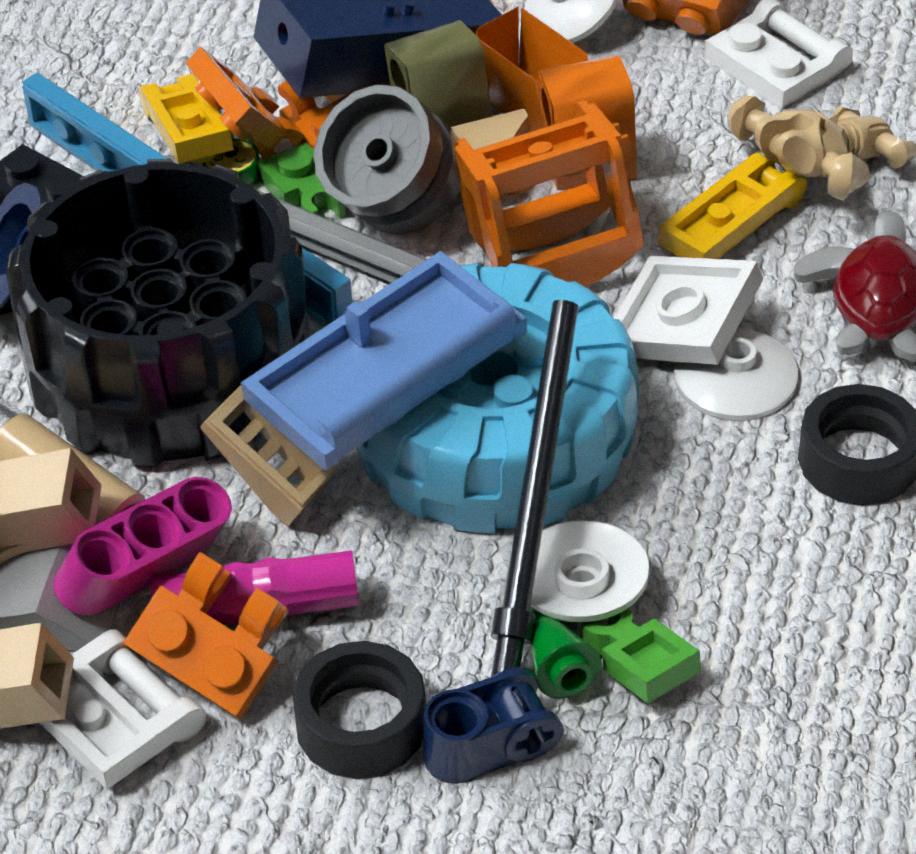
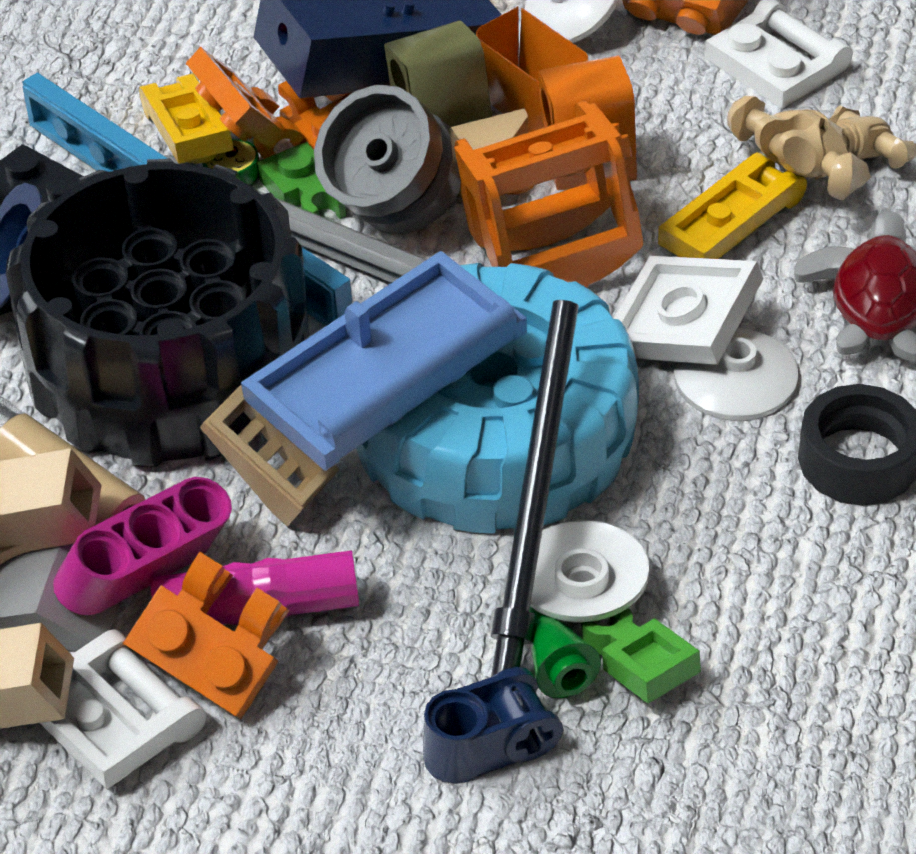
black tyre [292,641,426,779] -> none

